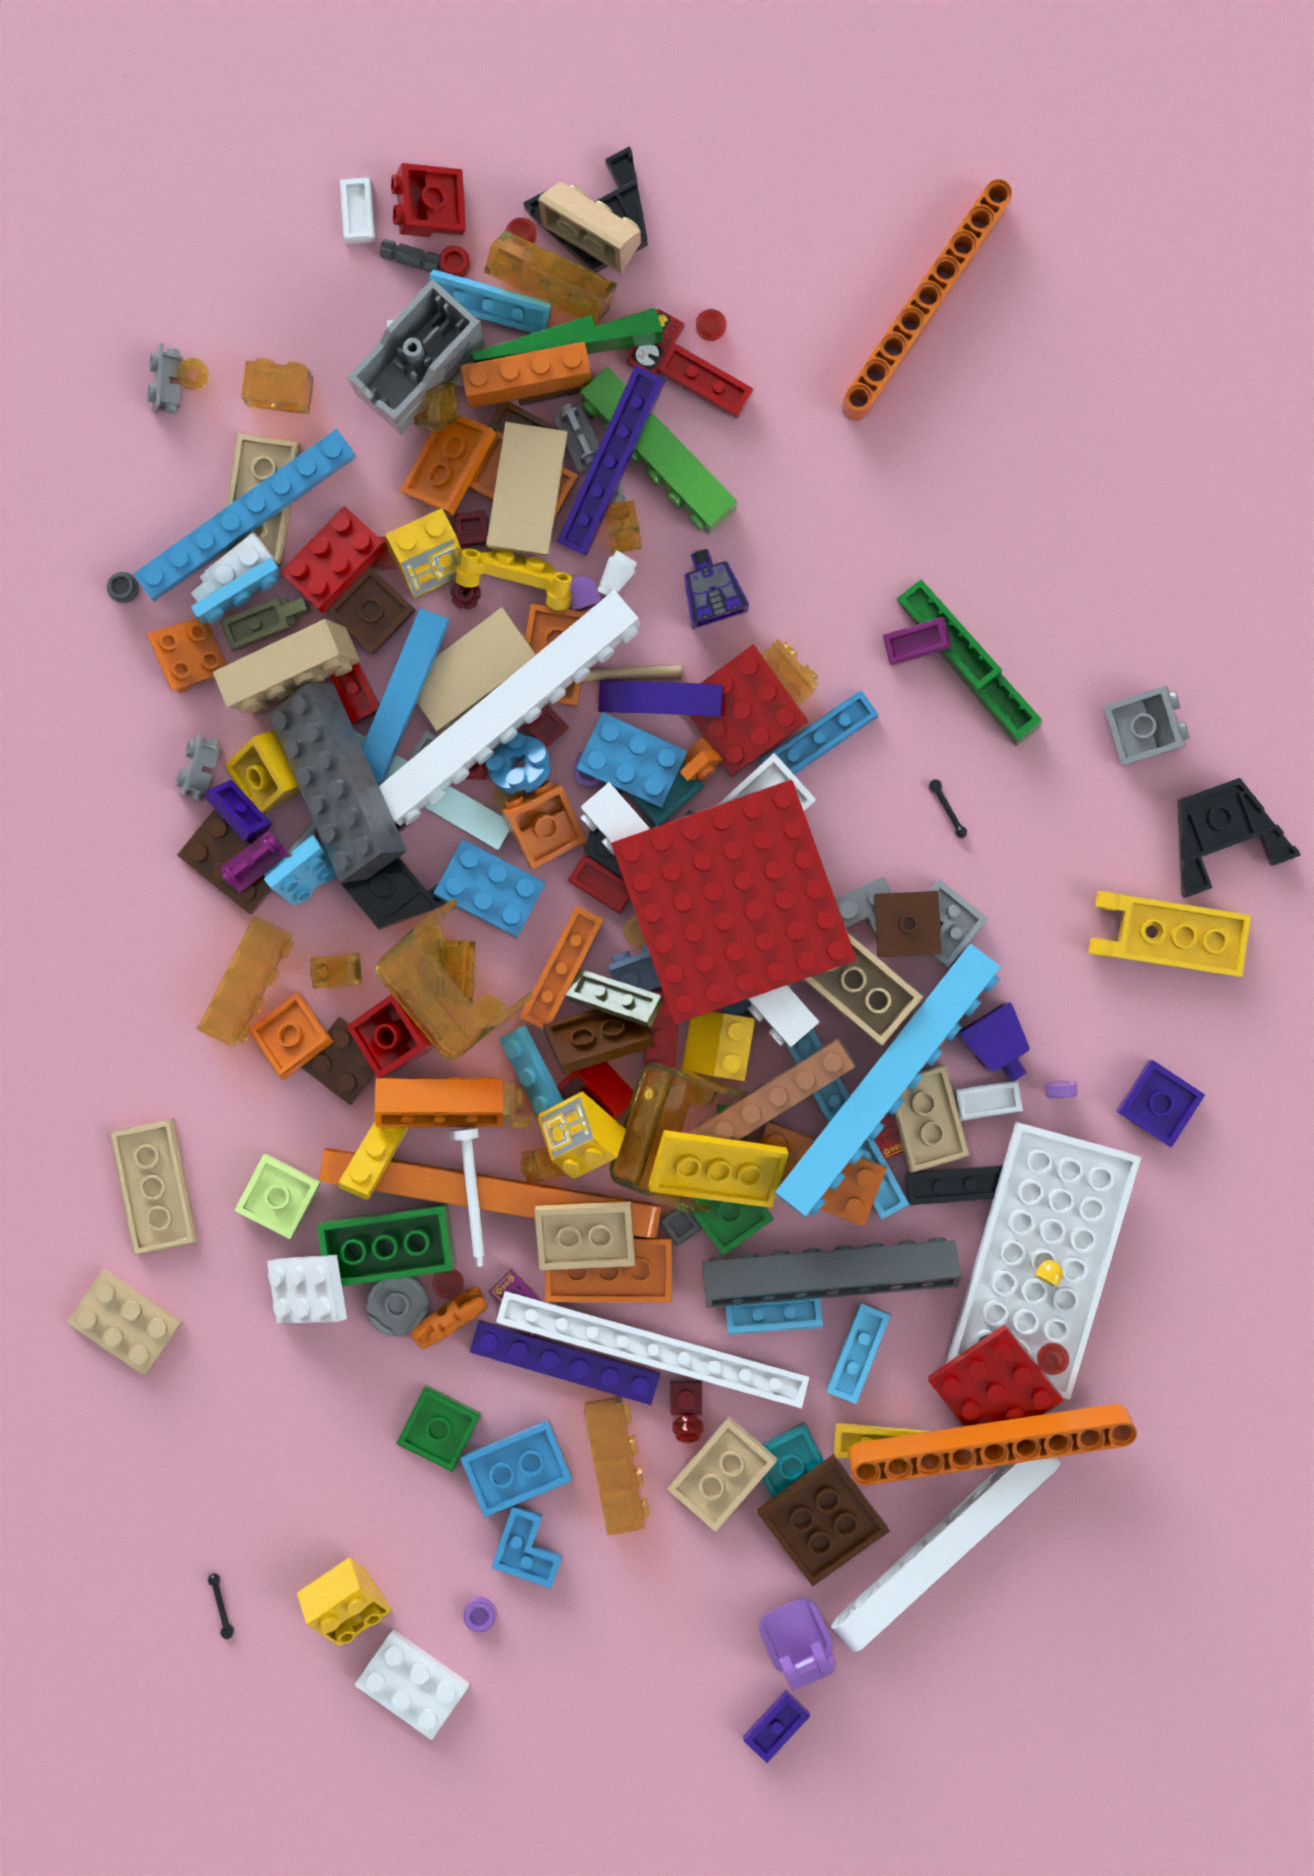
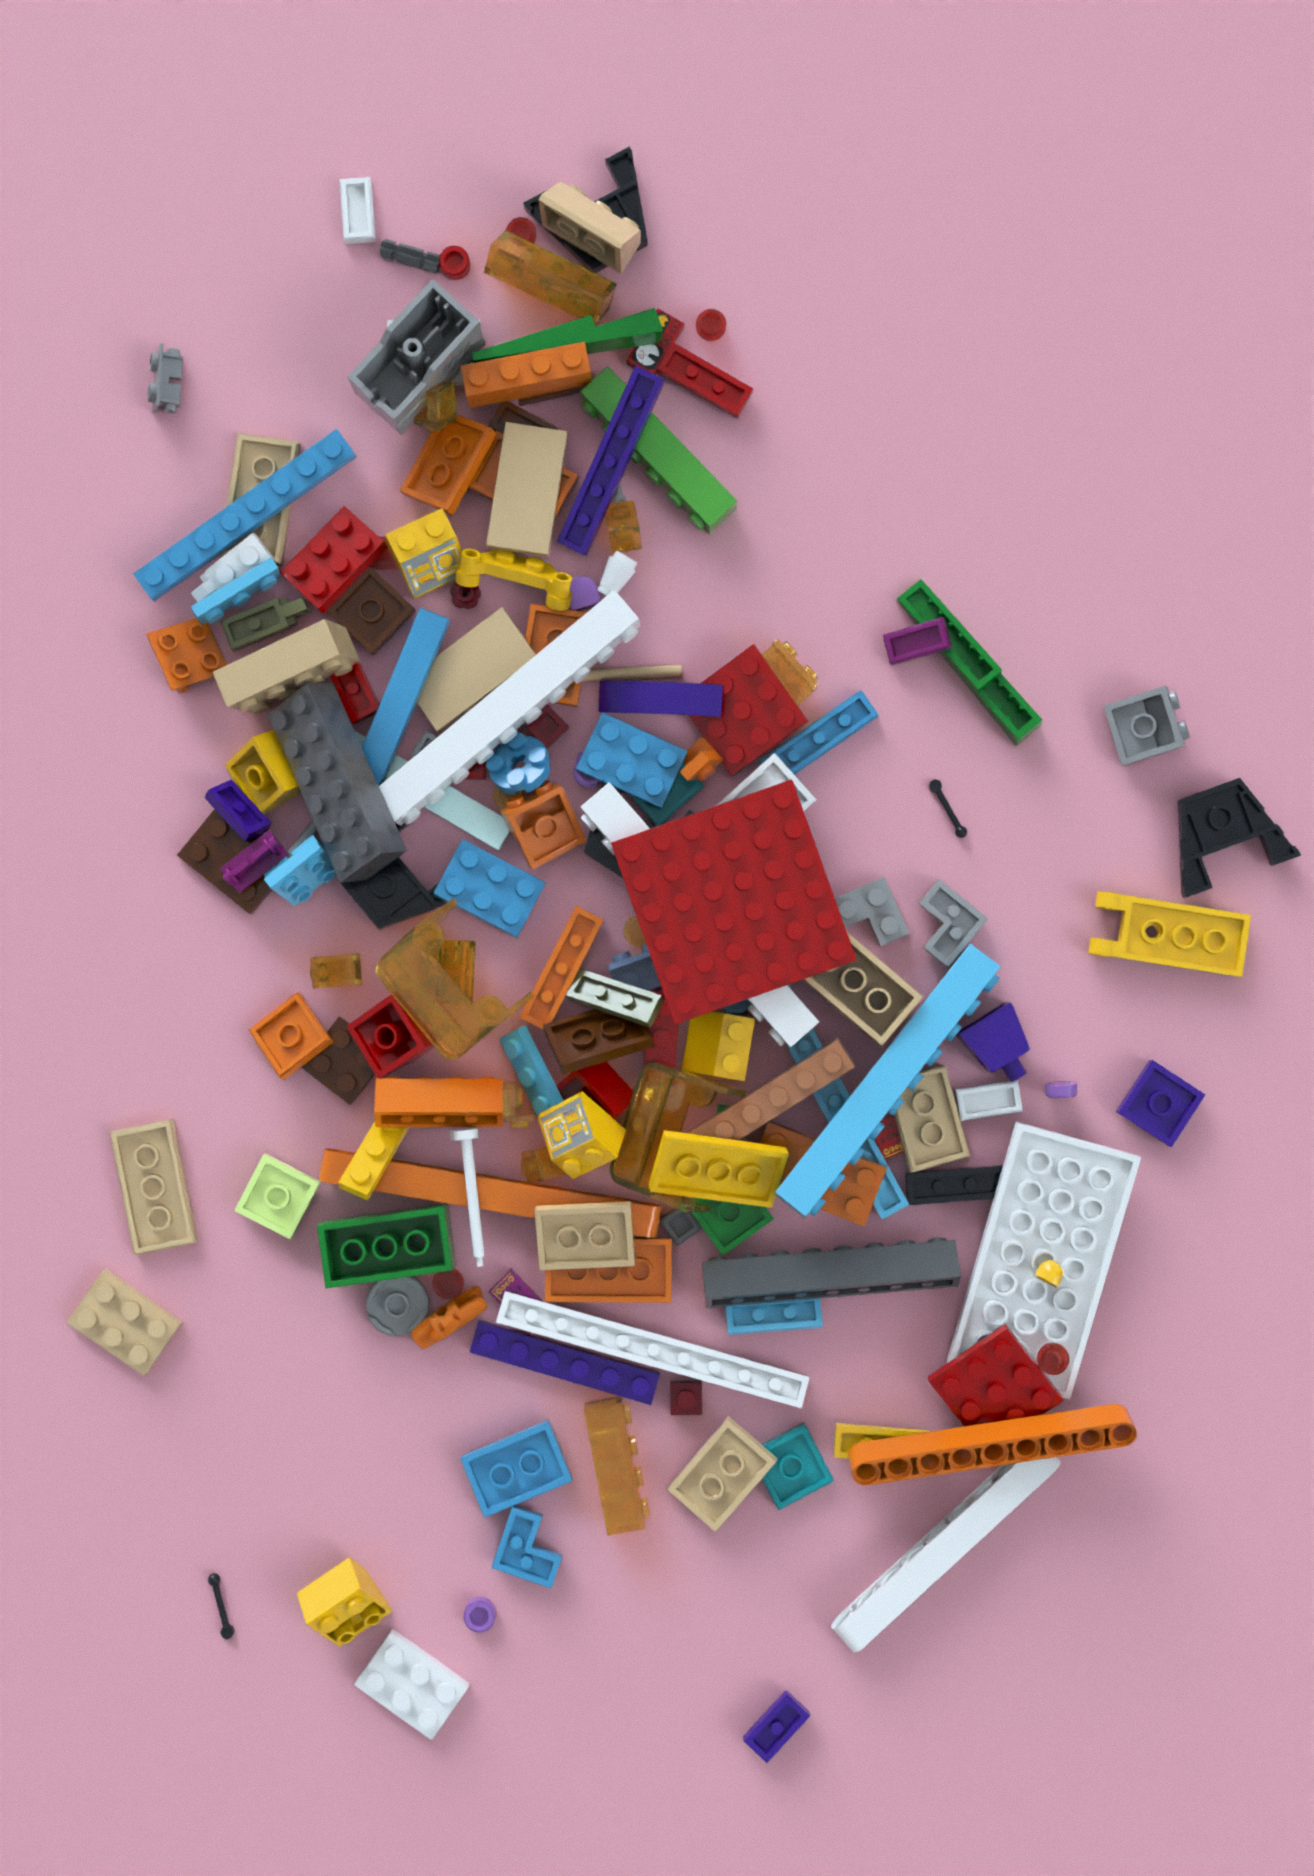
dark grey plate [107,572,139,604] -> none
light grey hinge [175,734,221,801] -> none
clear yellow plate [177,358,209,390] -> none
clear yellow brick [196,916,294,1046] -> none
clear yellow brick [241,358,314,414] -> none
white plate [267,1255,347,1323] -> none
red plate [391,163,466,237] -> none
green tile [396,1385,481,1472] -> none
medium azure plate [429,269,553,333] -> none
dark red plate [454,510,488,548] -> none
light grey hinge [553,403,600,473] -> none
red tile [567,854,630,915] -> none
clear red plate [672,1414,704,1443] -> none
torso [684,549,749,629] -> none
reddish brown plate [757,1454,890,1586] -> none
medium lavender piece [759,1598,836,1691] -> none
medium azure plate [826,1302,891,1404] -> none
orange beam [842,179,1012,420] -> none
reddish brown plate [874,891,941,957] -> none

